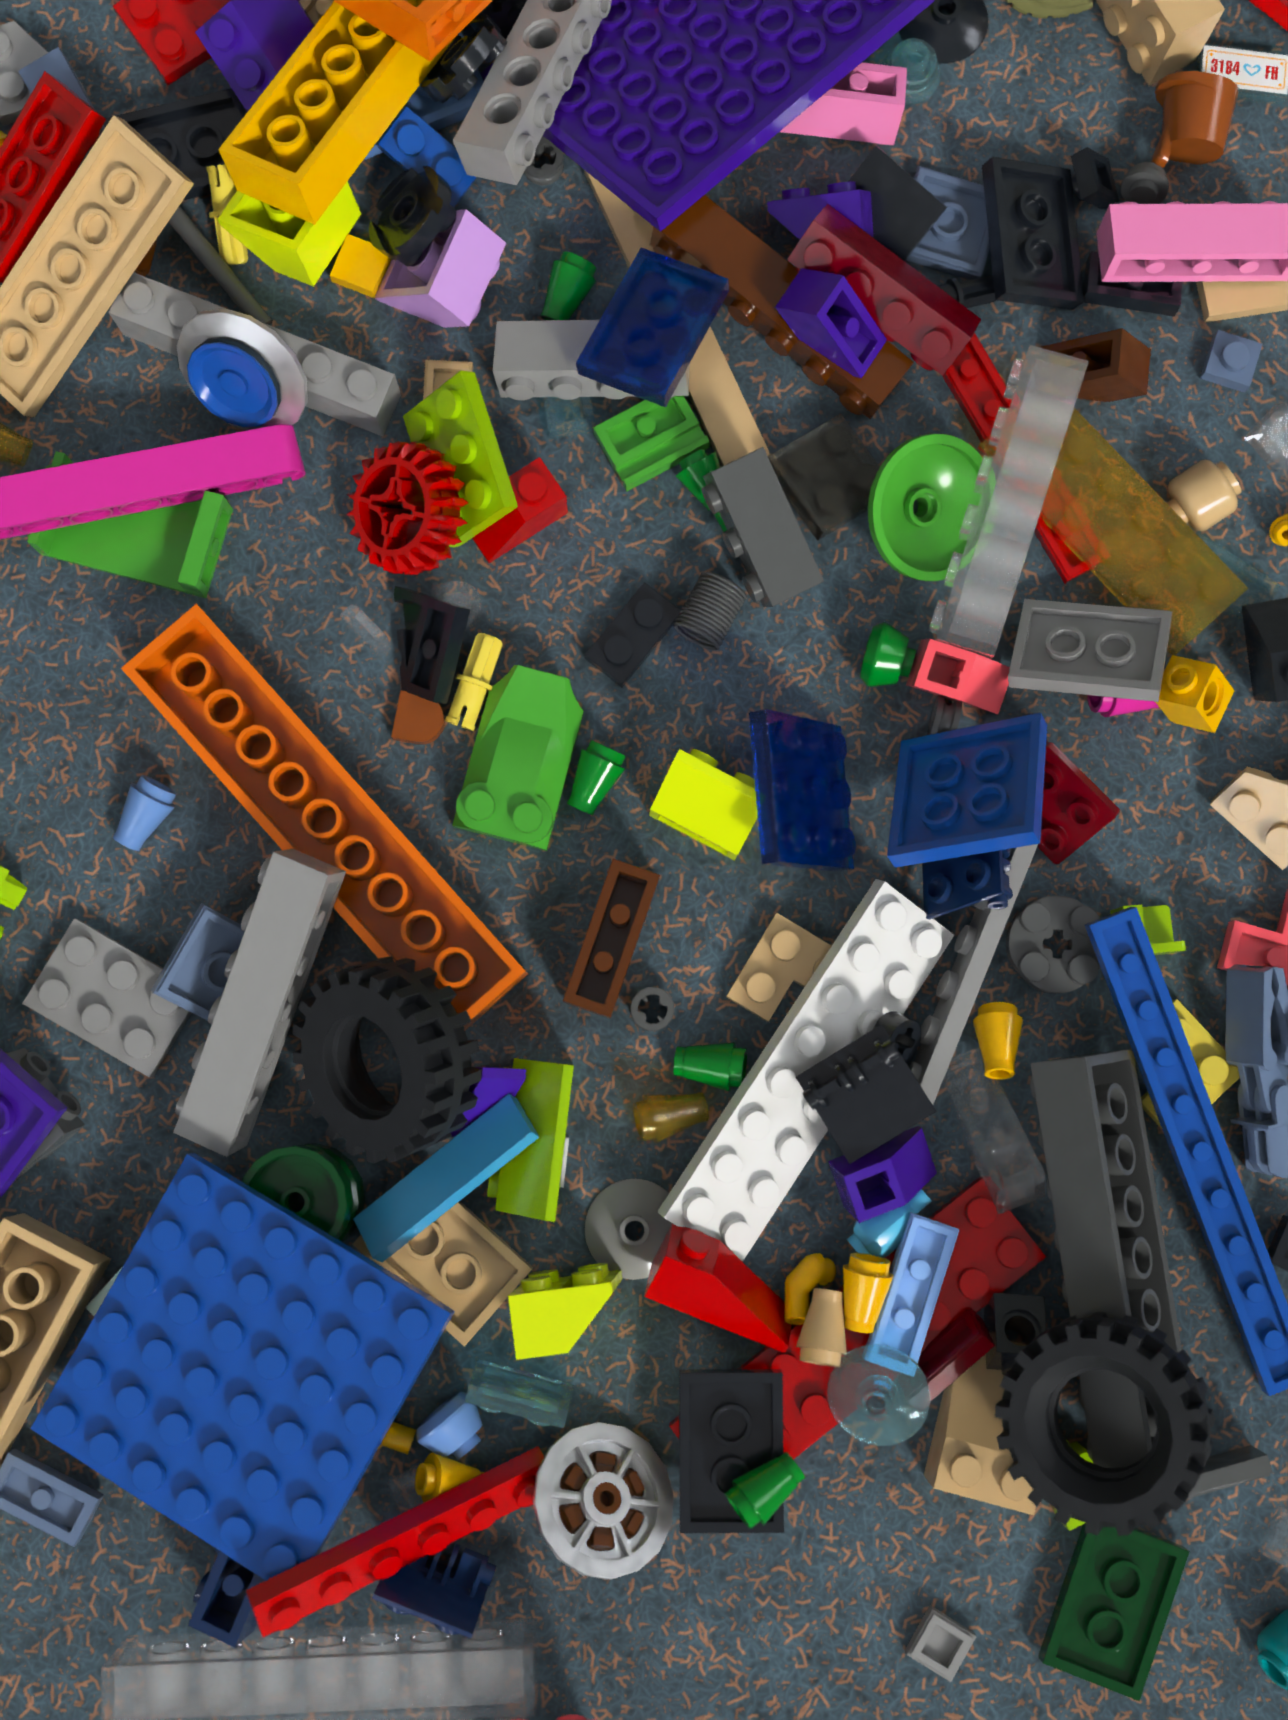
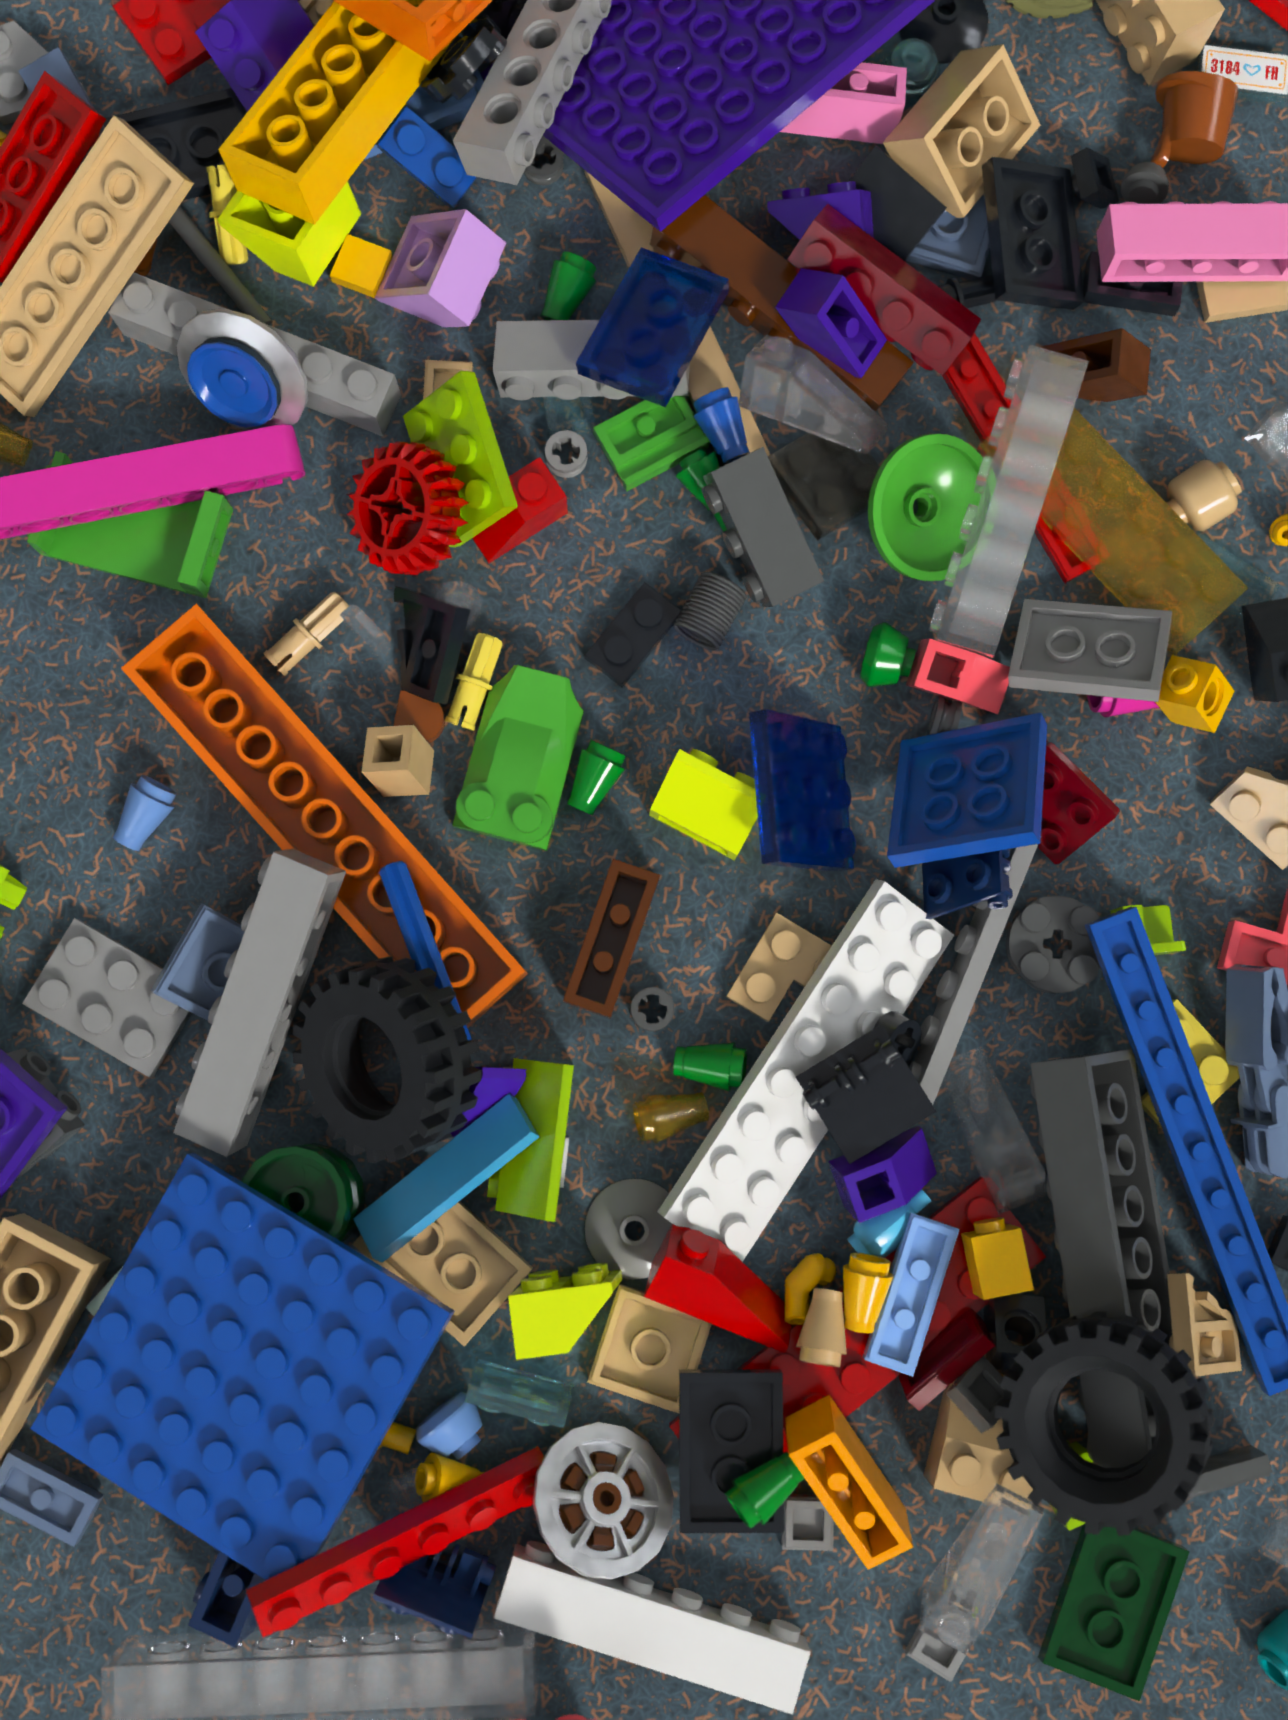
black plate [369,166,456,266] -> none
clear light blue dish [827,1344,930,1446] -> none
yellow cone [973,1002,1023,1080] -> none
sand blue plate [1200,330,1263,393] -> none
none -> tan axle [263,592,352,676]
none -> tan brick [362,725,434,797]
none -> blue axle [379,861,472,1040]
none -> white brick [494,1541,811,1715]
none -> light grey bush [545,430,588,478]
none -> tan tile [587,1284,712,1414]
none -> blue cone [693,387,750,464]
none -> clear slope [739,335,888,455]
none -> light grey tile [781,1494,834,1551]
none -> light orange brick [785,1395,913,1570]
none -> tan slope [882,44,1040,218]
none -> clear slope [919,1483,1044,1654]
none -> dark grey plate [945,1356,1004,1433]
none -> yellow brick [961,1218,1034,1300]
none -> tan wing [1167,1273,1242,1377]

